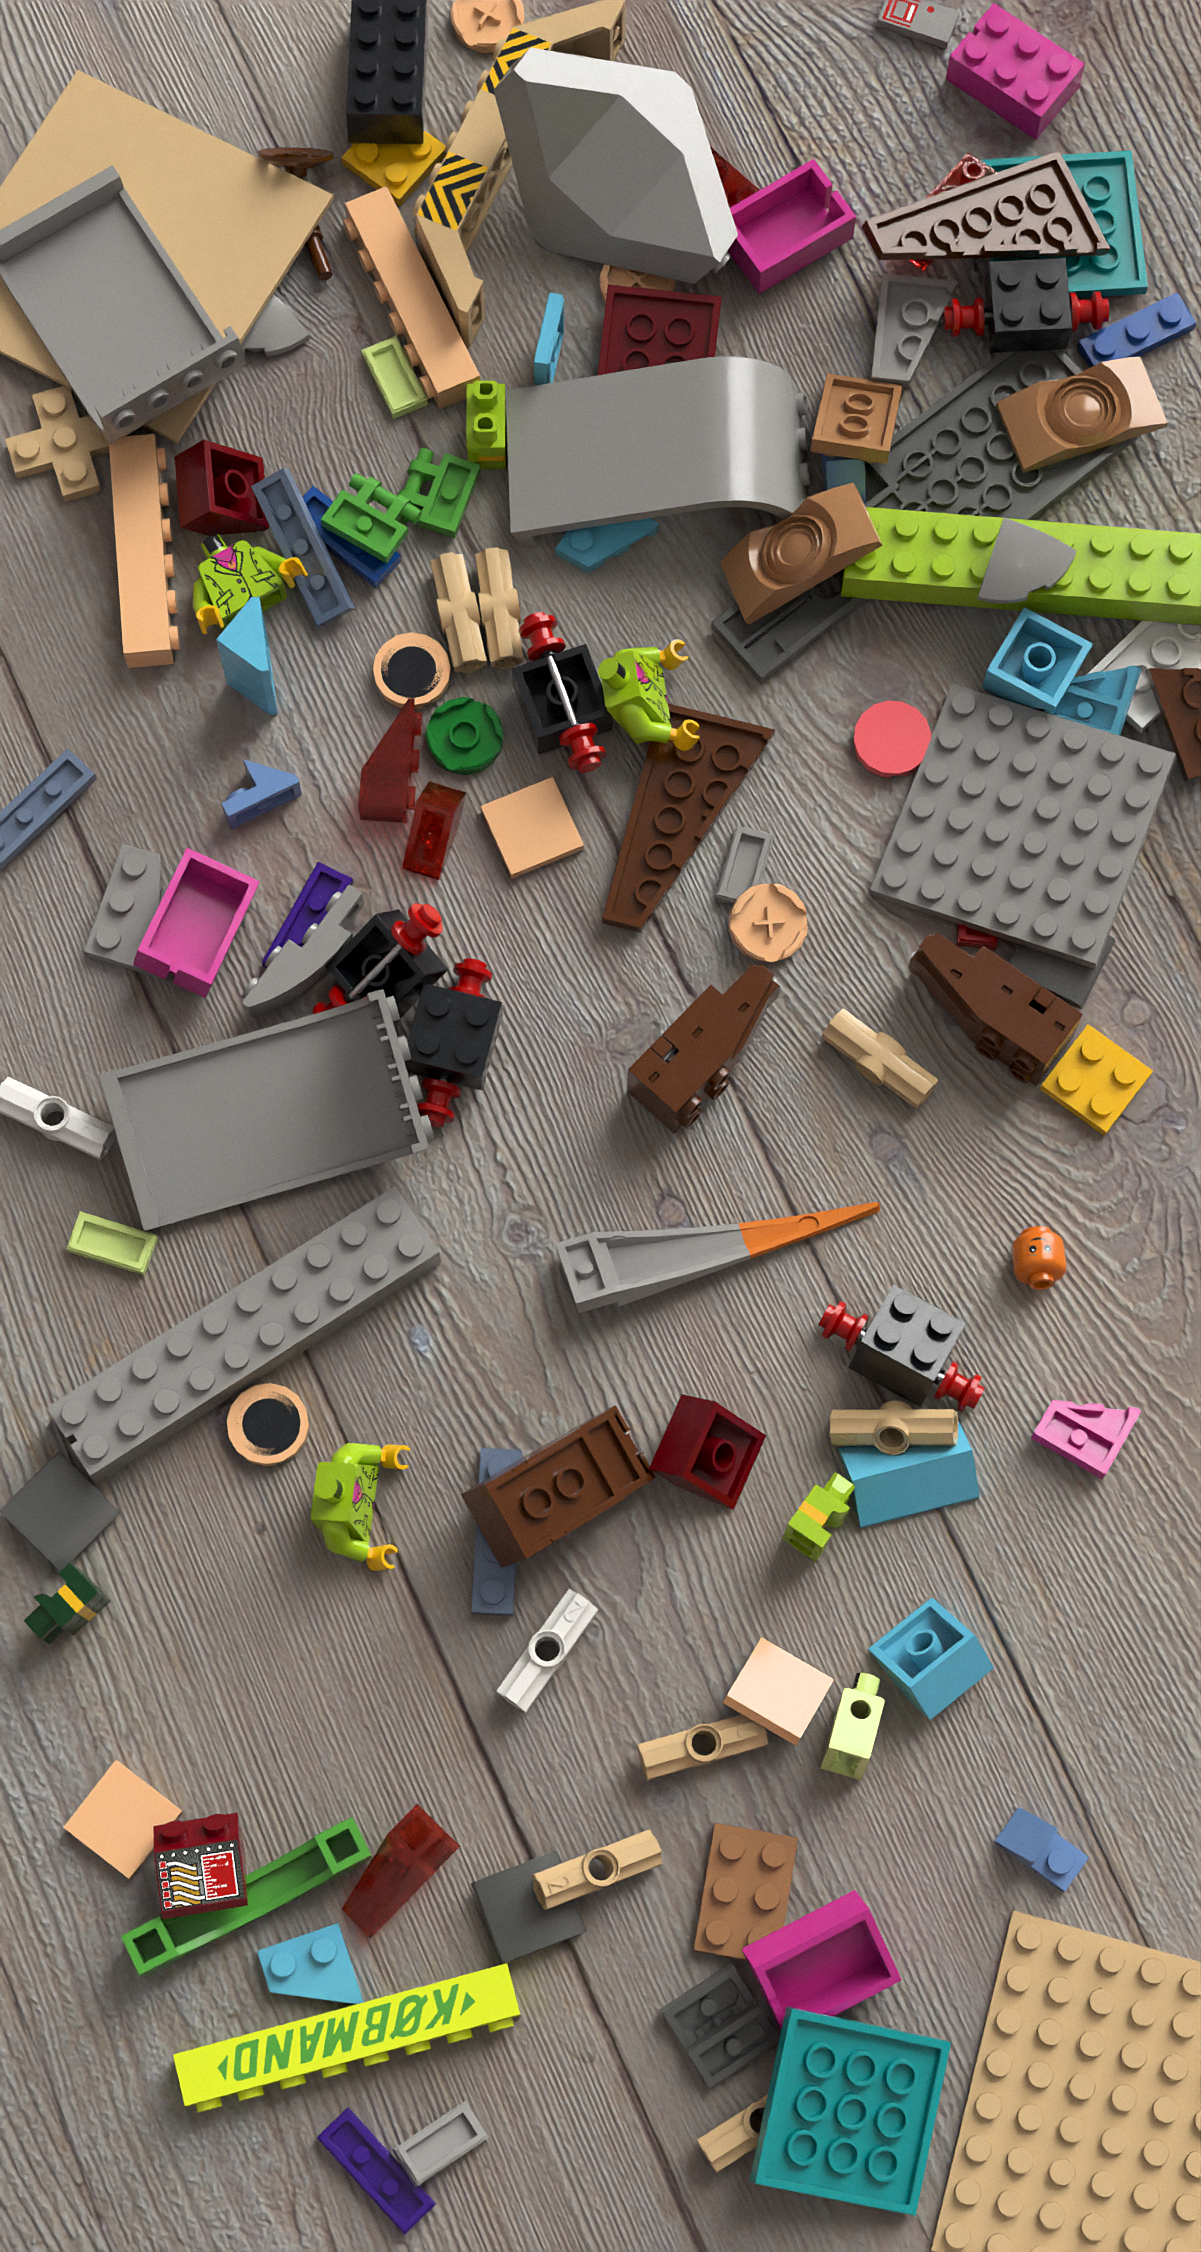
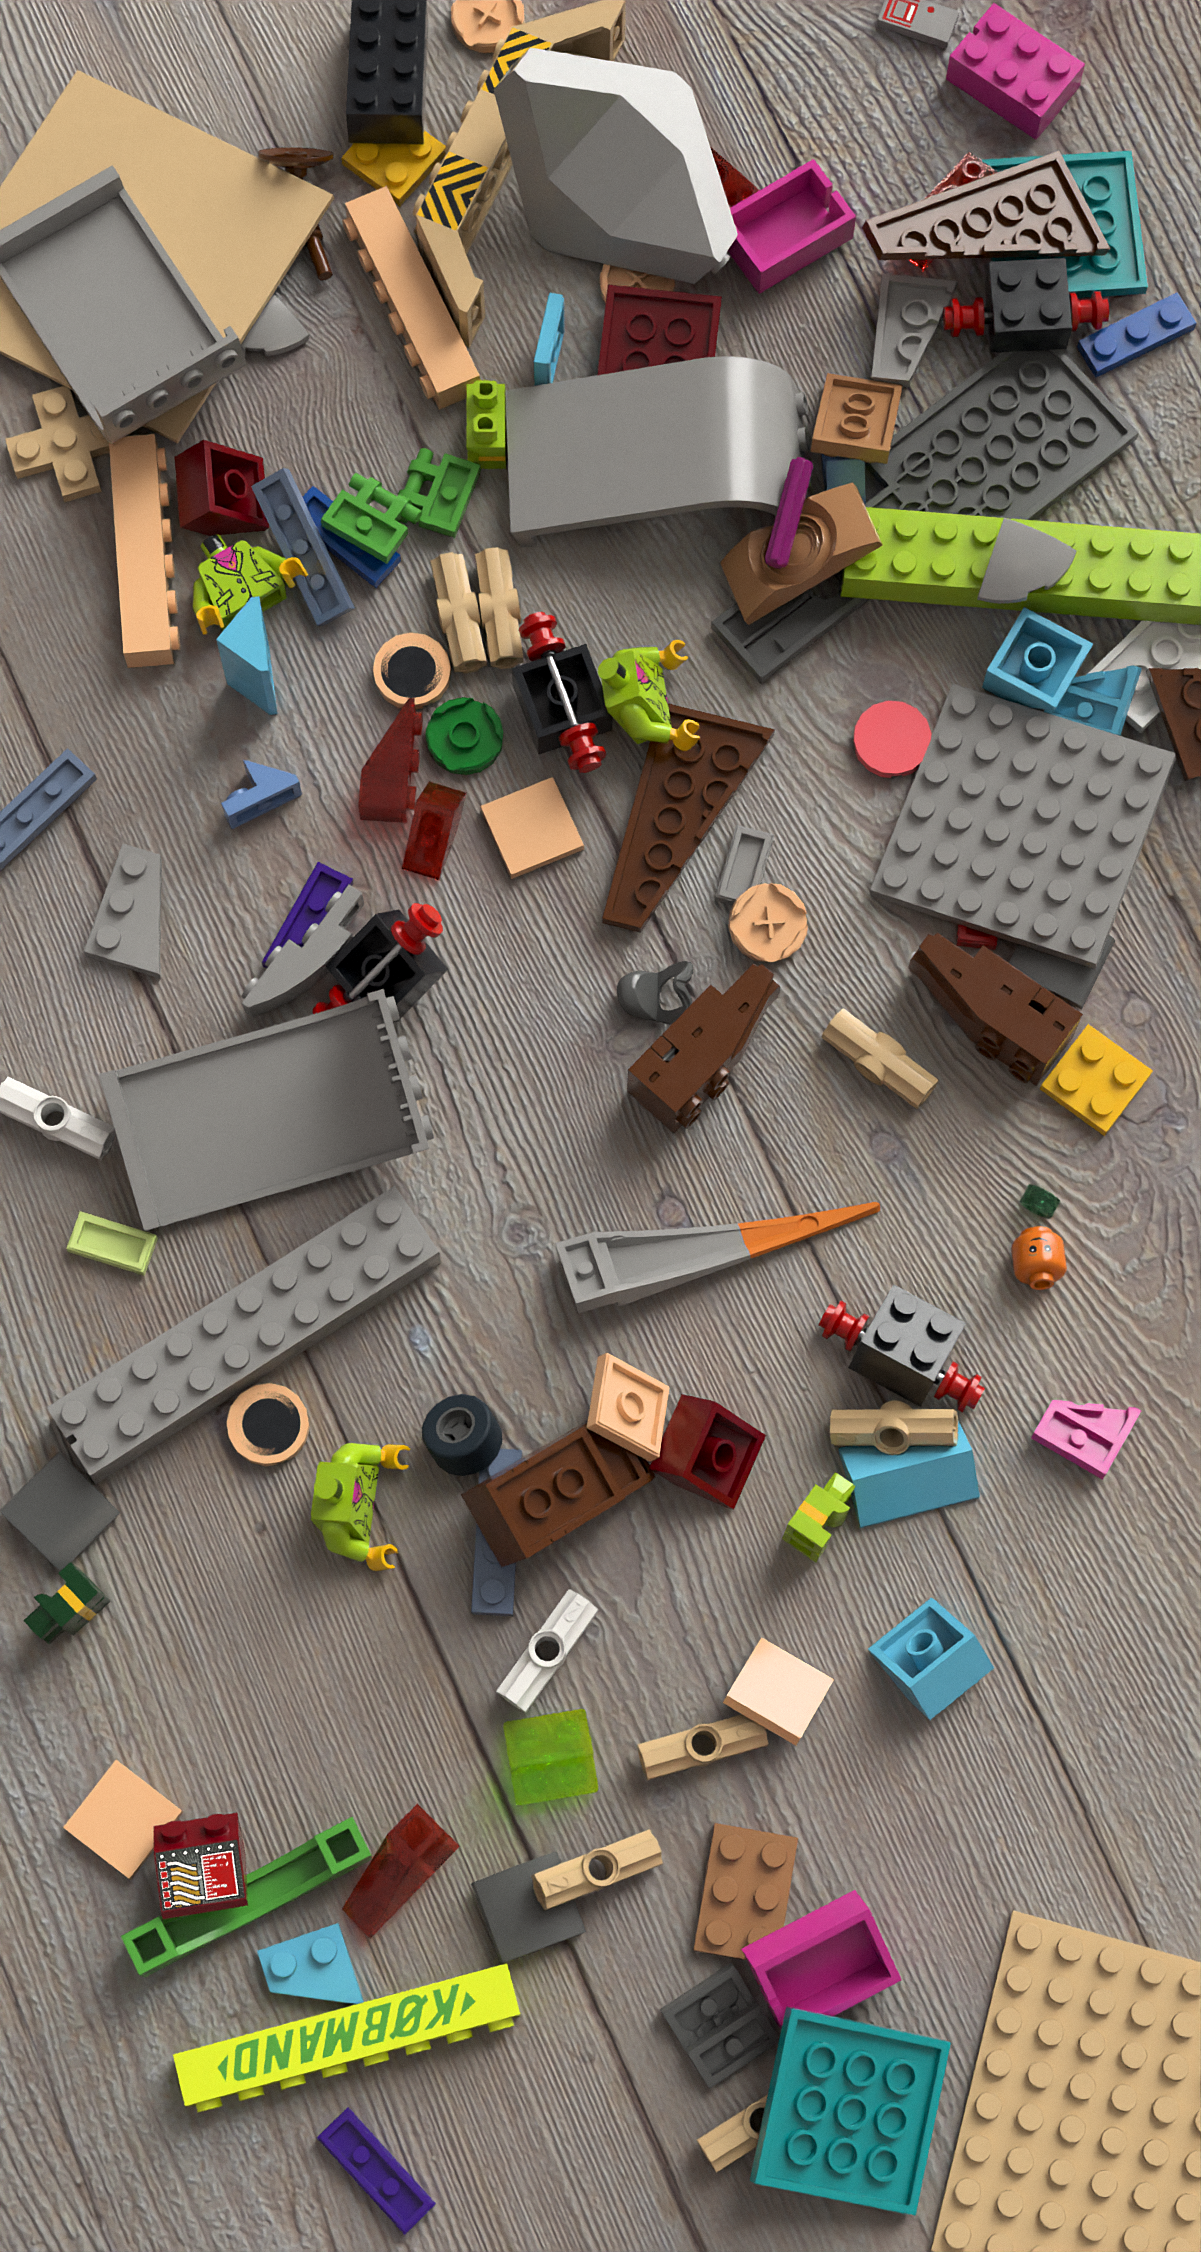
dark pink piece [133,848,260,998] -> none
yellowish green tile [361,336,428,419] -> none
light grey tile [392,2101,489,2188] -> none
black brick [404,958,503,1128] -> none
medium azure wing [555,518,659,573] -> none
yellowish green torso [820,1673,885,1780] -> none
medium blue slope [994,1807,1089,1893] -> none
medium nougat slope [996,357,1168,473] -> none
none -> black wheel [422,1394,502,1476]
none -> clear neon green bracket [503,1709,599,1806]
none -> light nougat tile [587,1353,669,1462]
none -> dark grey piece [617,961,693,1025]
none -> magenta axle [765,457,813,569]
none -> clear green axle [1019,1184,1060,1219]

